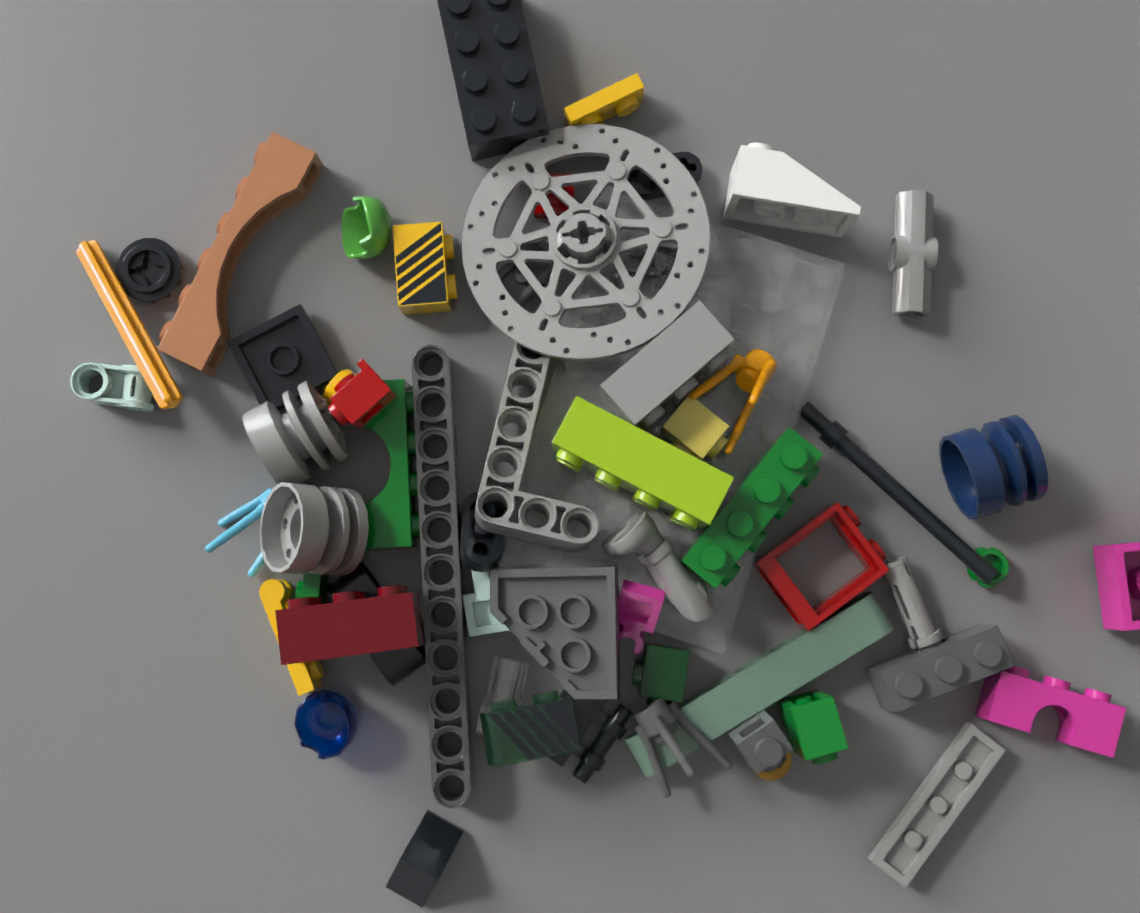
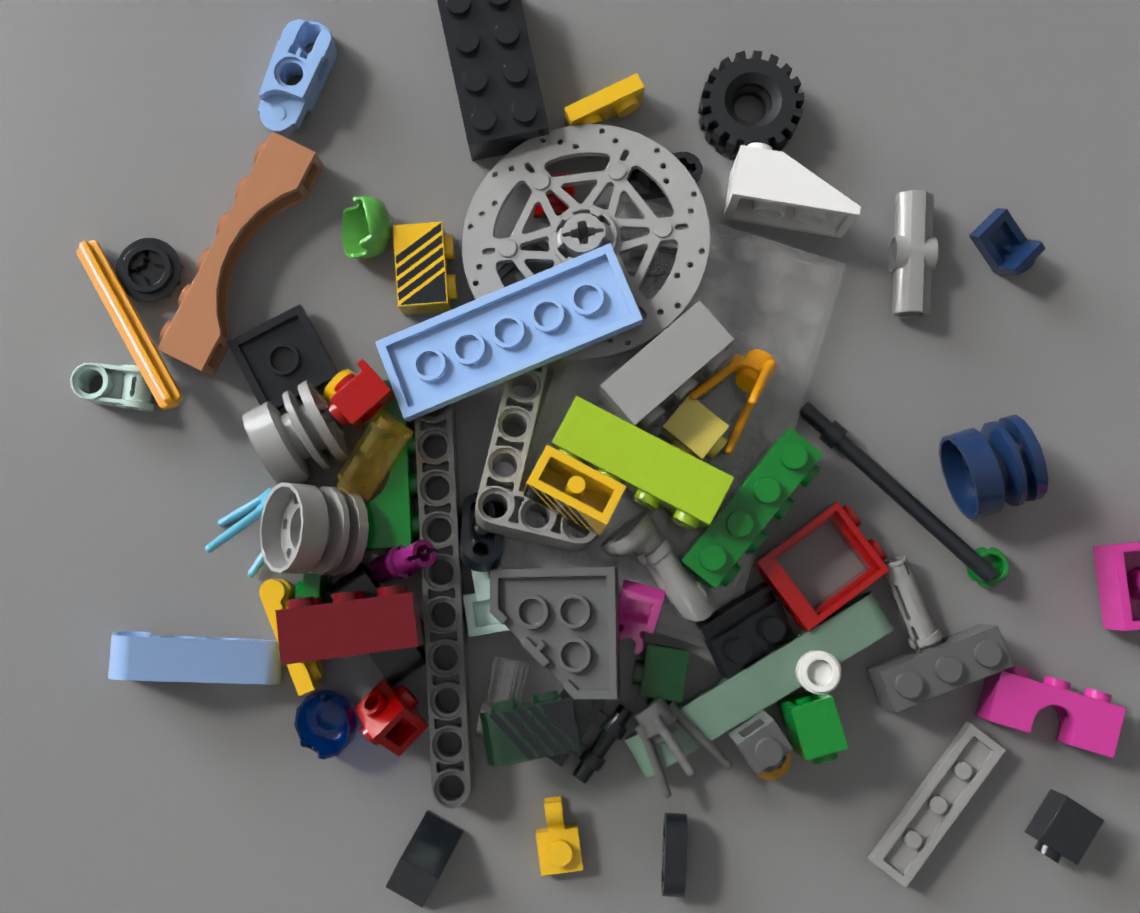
none -> light blue beam [108,631,282,685]
none -> light blue piece [258,19,337,137]
none -> clear yellow hinge [337,407,414,500]
none -> red brick [353,679,429,757]
none -> magenta pin [369,539,436,583]
none -> light blue plate [375,243,644,422]
none -> yellow brick [523,445,627,536]
none -> yellow plate [536,796,583,876]
none -> black beam [661,813,688,897]
none -> black plate [696,582,795,679]
none -> black tyre [698,50,804,161]
none -> white tile [796,650,842,695]
none -> dark blue bracket [969,208,1046,275]
none -> black brick [1025,789,1104,865]

